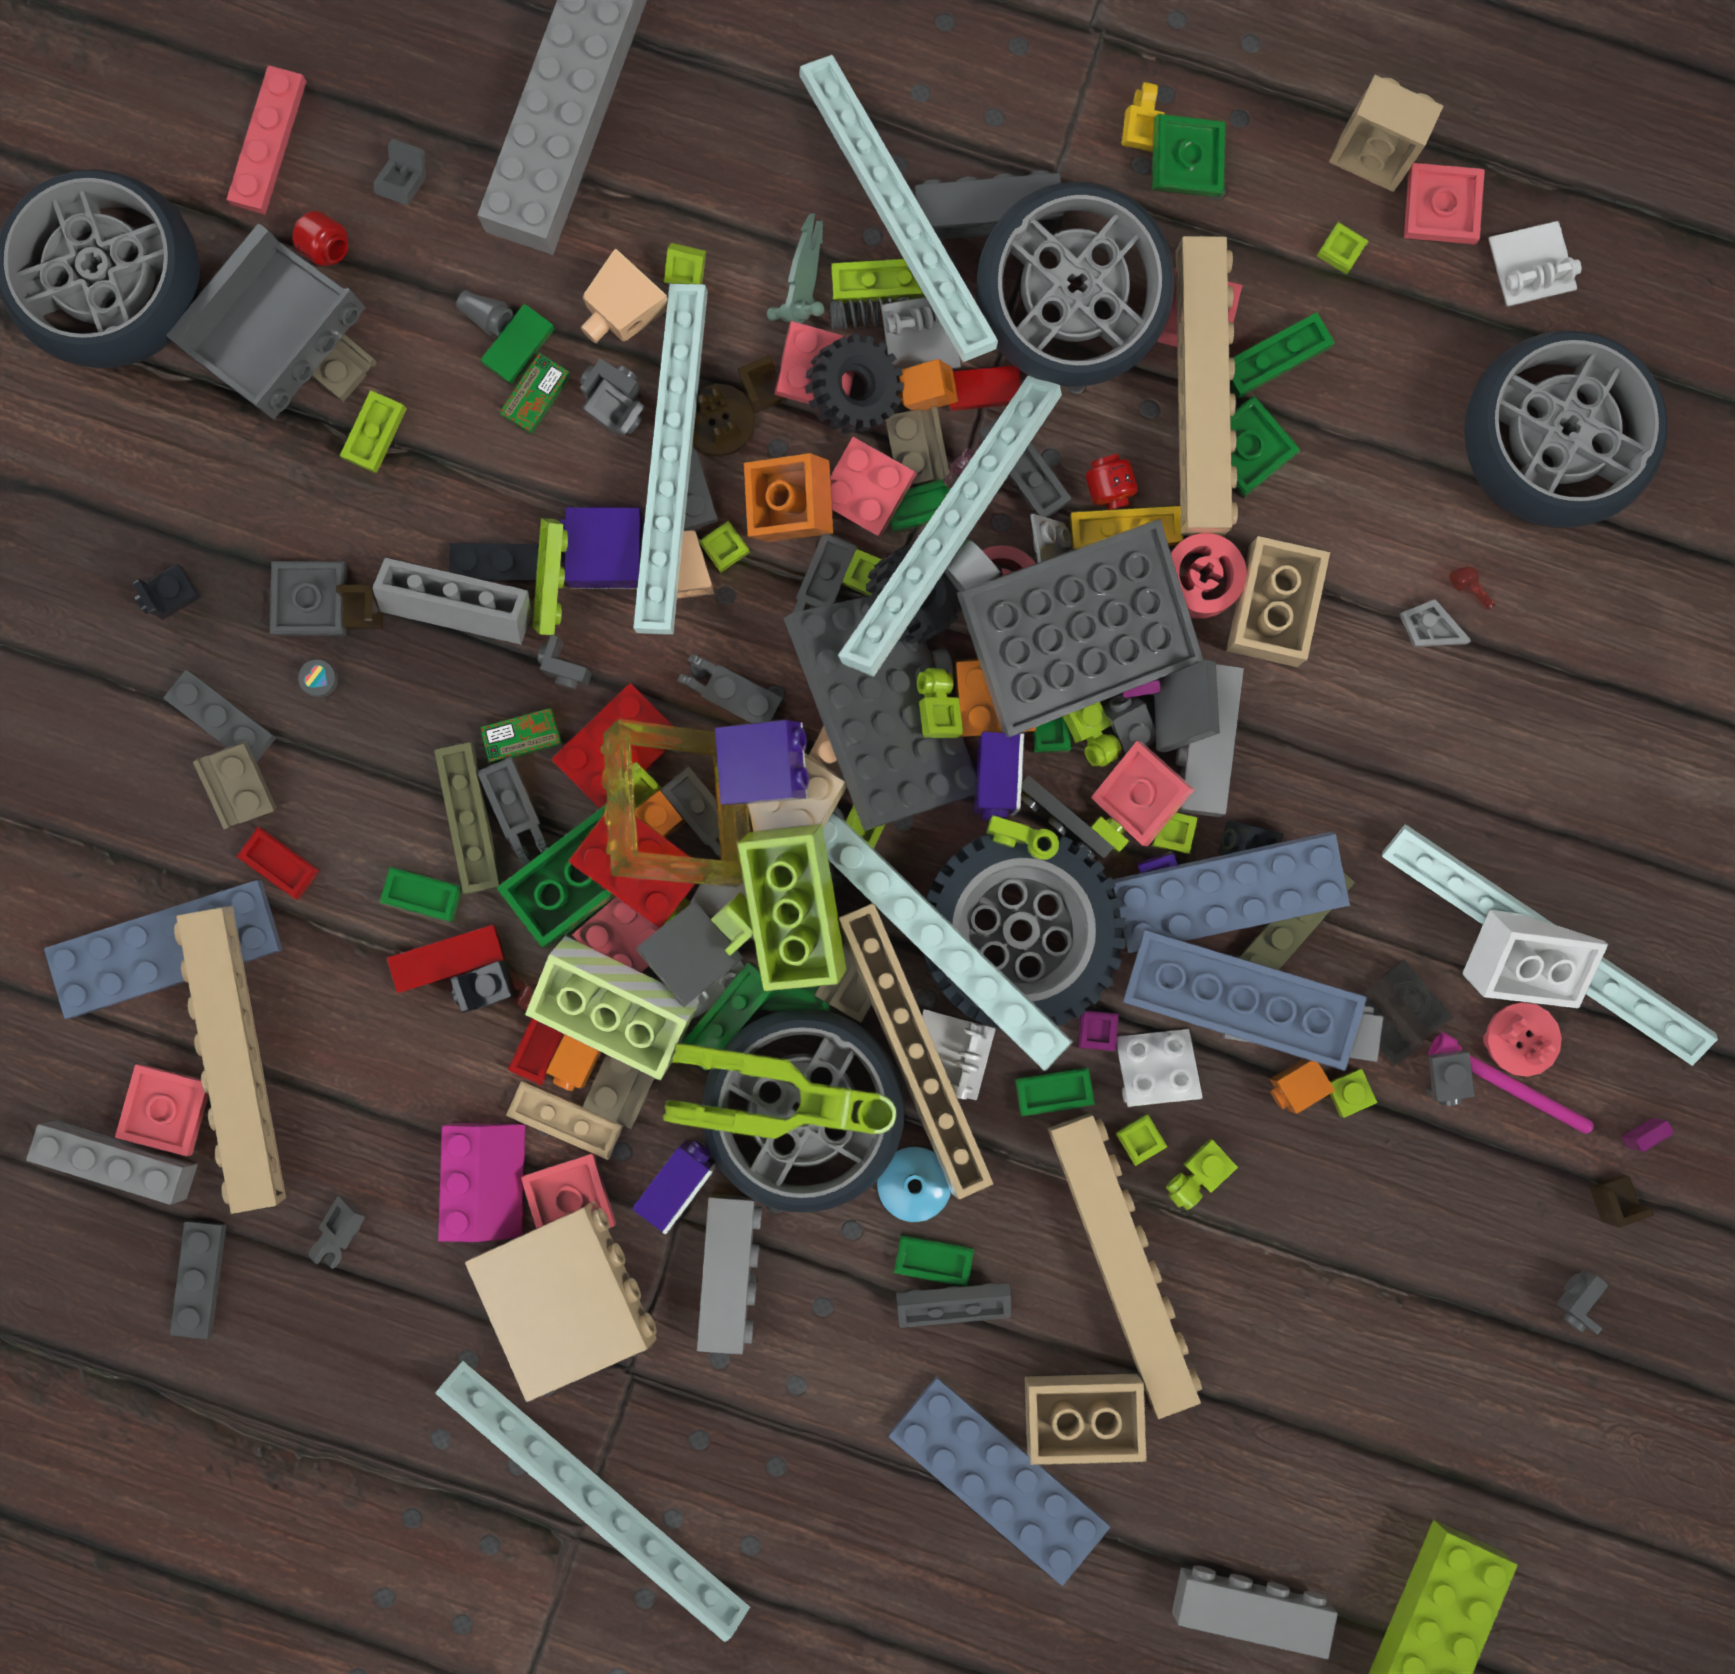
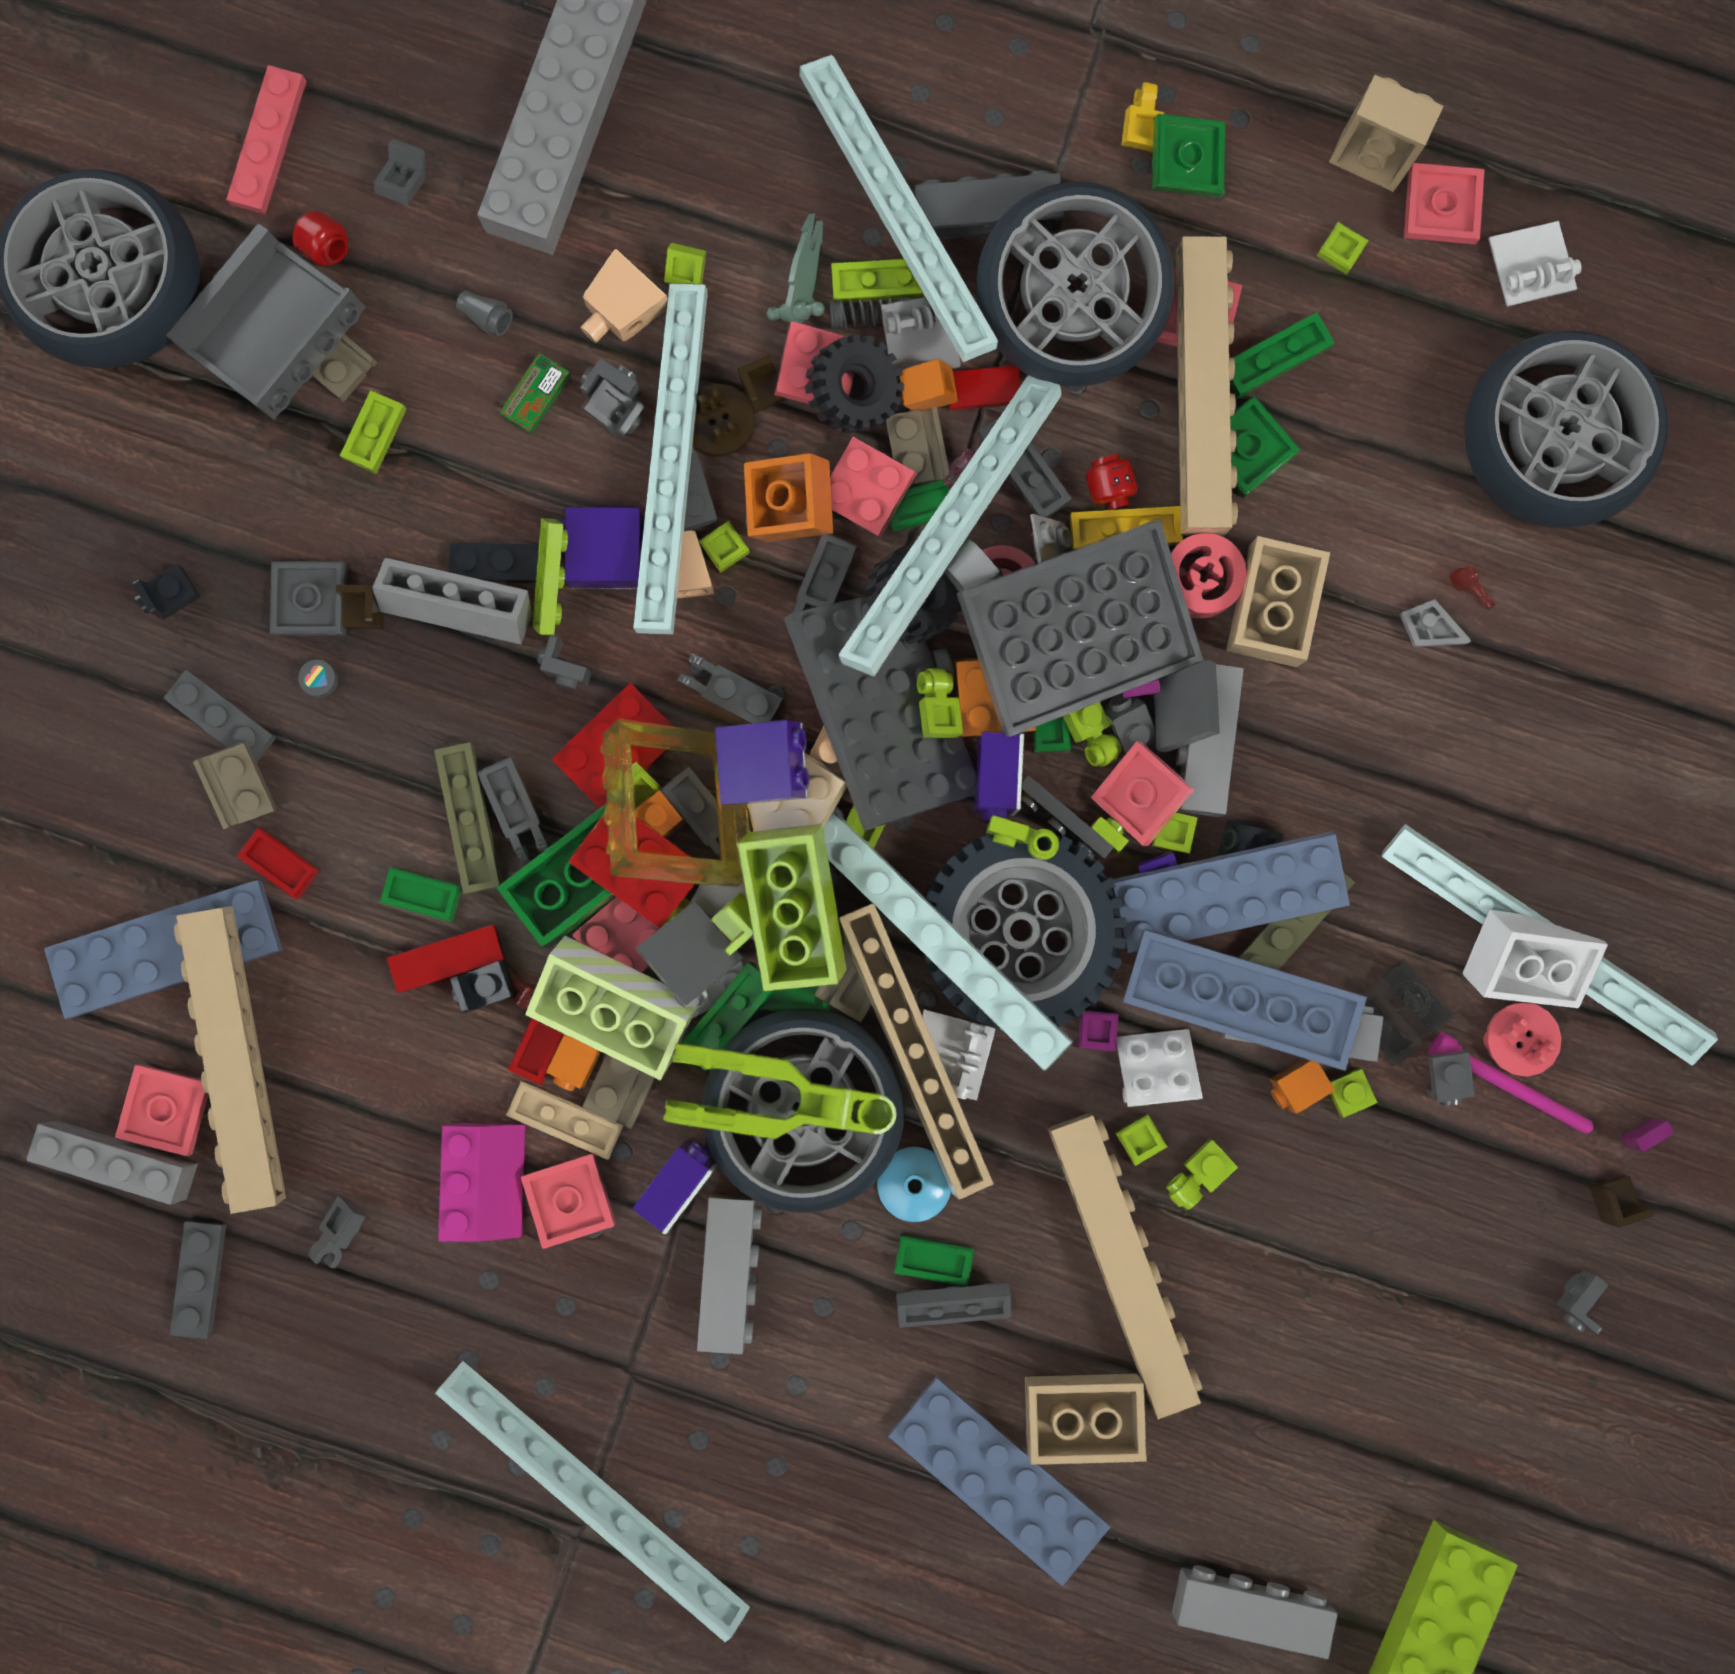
tan panel [465,1201,657,1402] -> none
green tile [480,304,555,385] -> none
tile [480,708,562,764] -> none
lime plate [842,549,882,596] -> none
green tile [1015,1067,1095,1117] -> none

